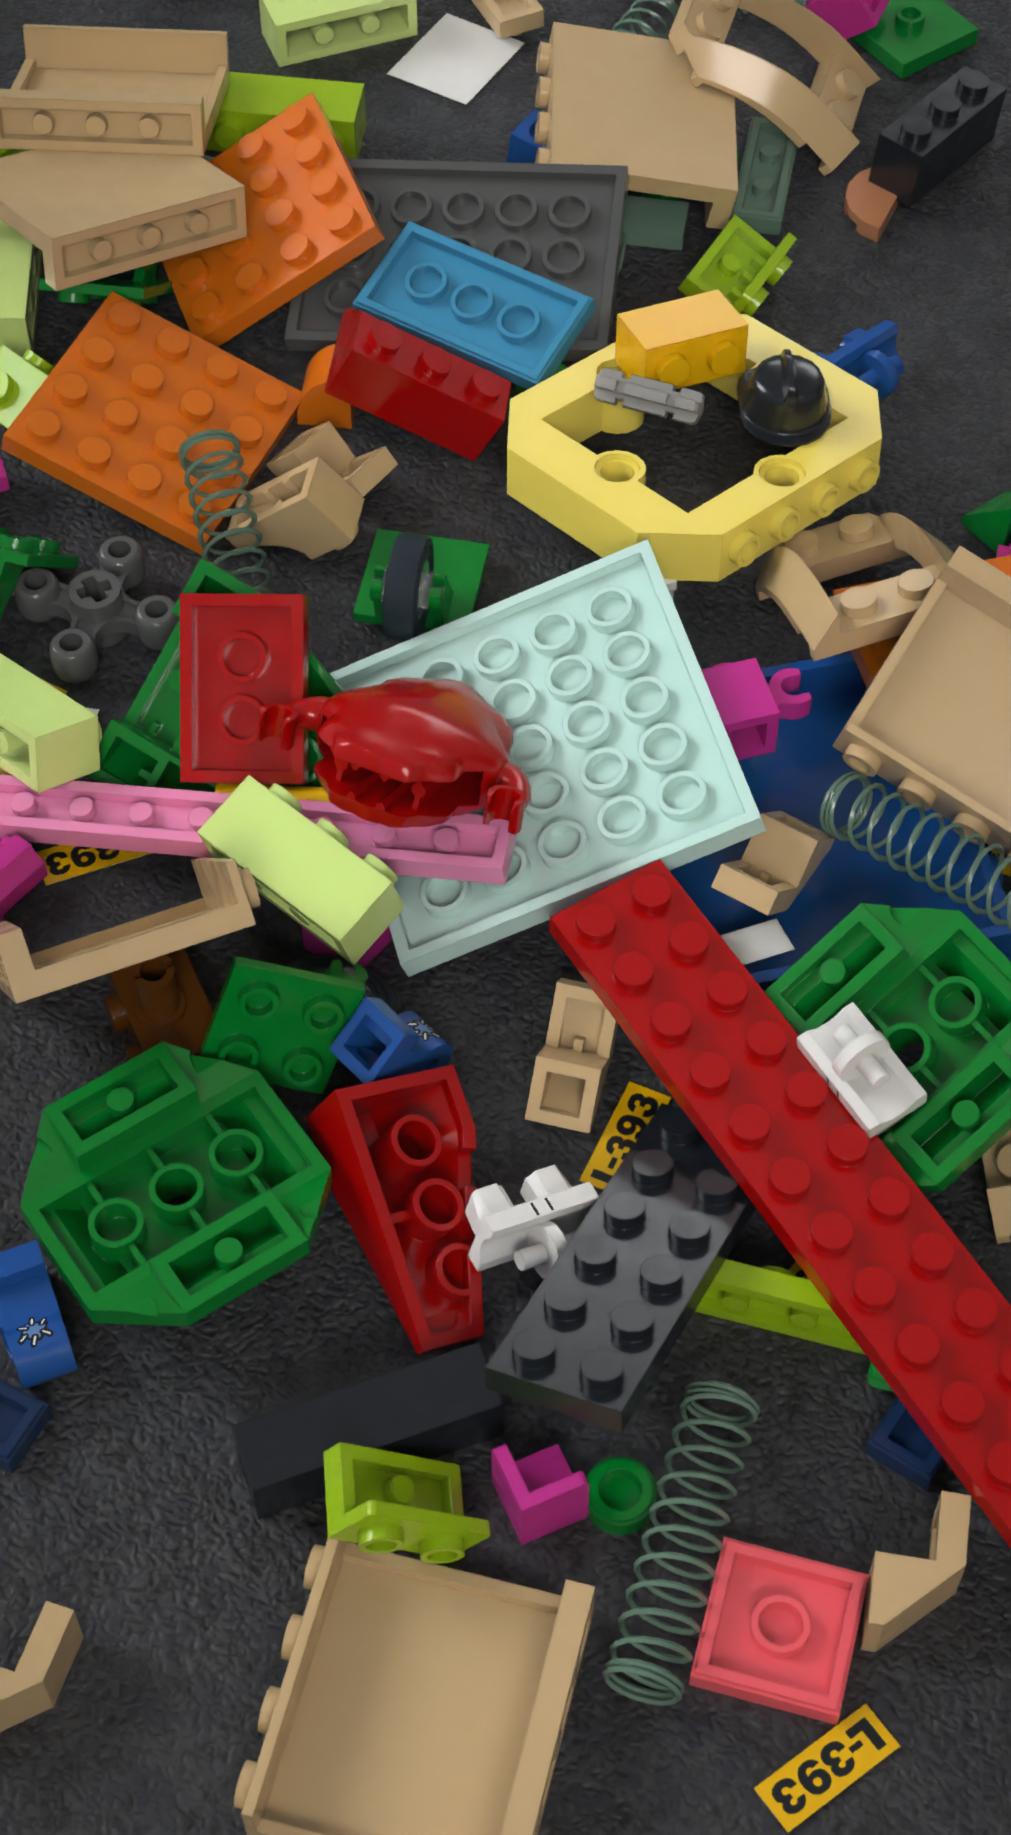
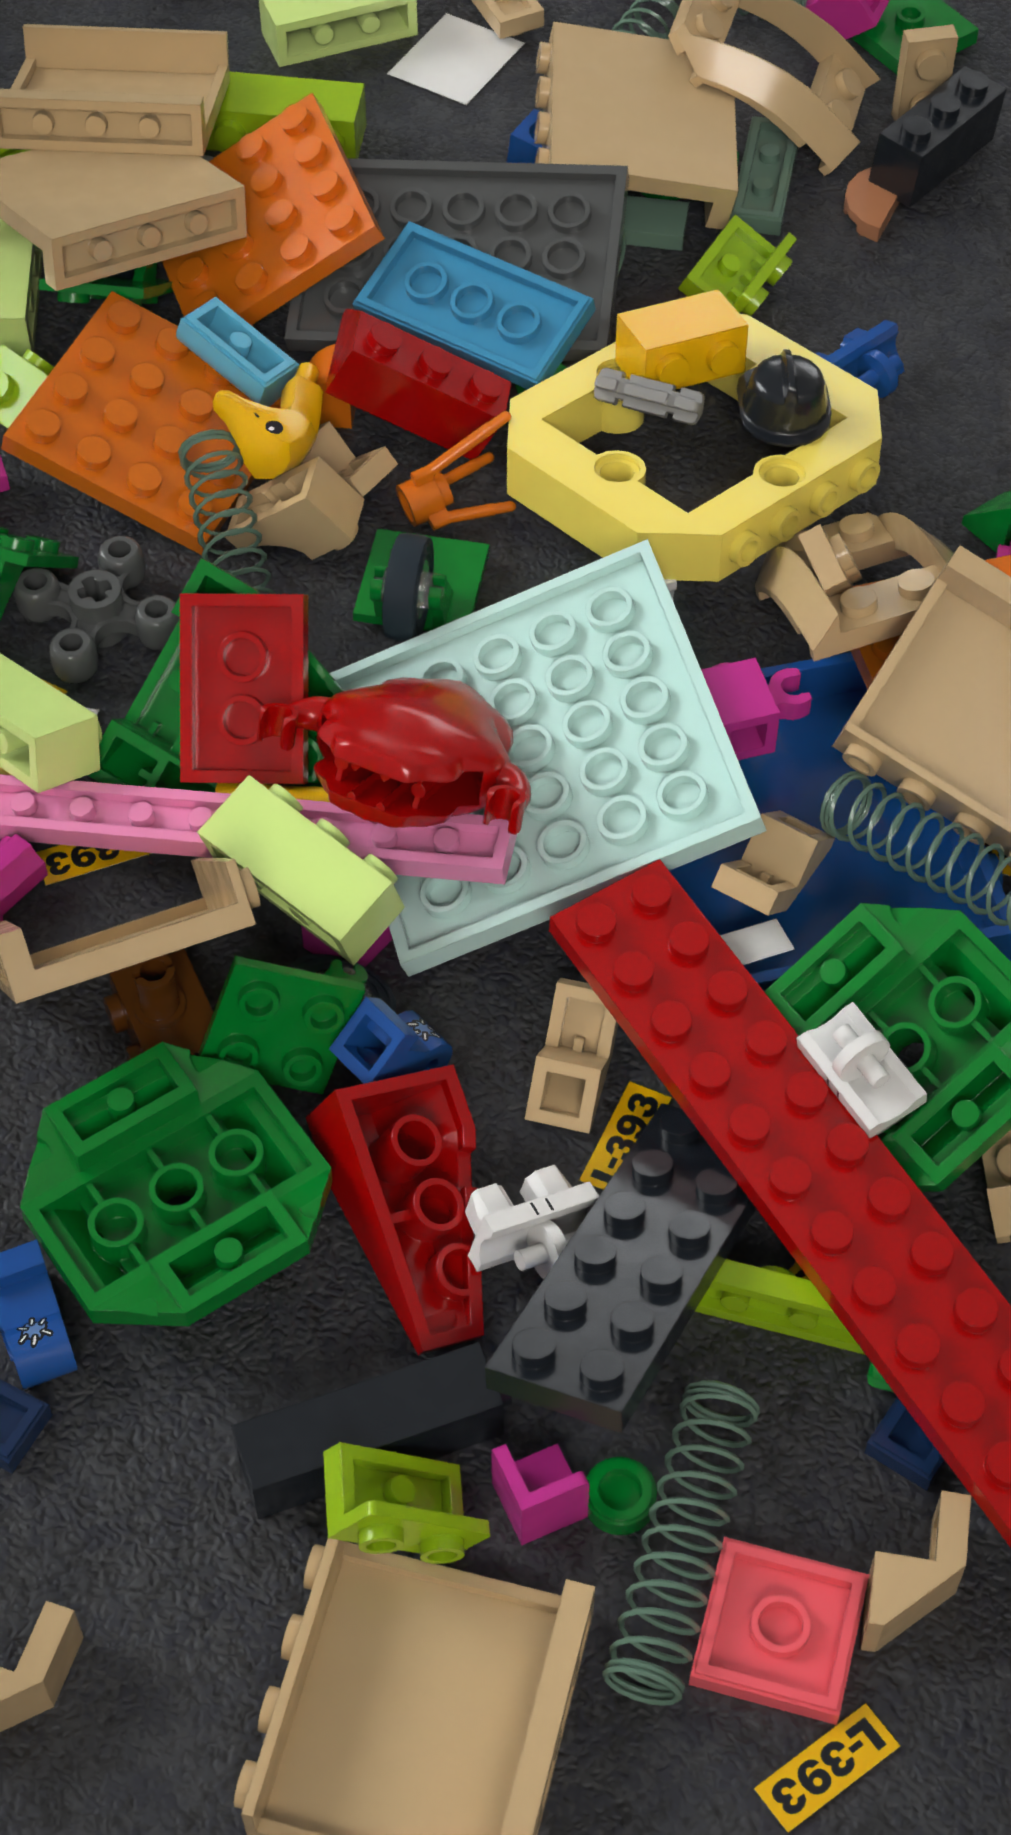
none -> medium azure brick [176,297,299,407]
none -> yellow animal [212,362,323,479]
none -> orange plant [396,411,516,531]
none -> tan plate [798,524,863,597]
none -> tan plate [891,24,958,122]

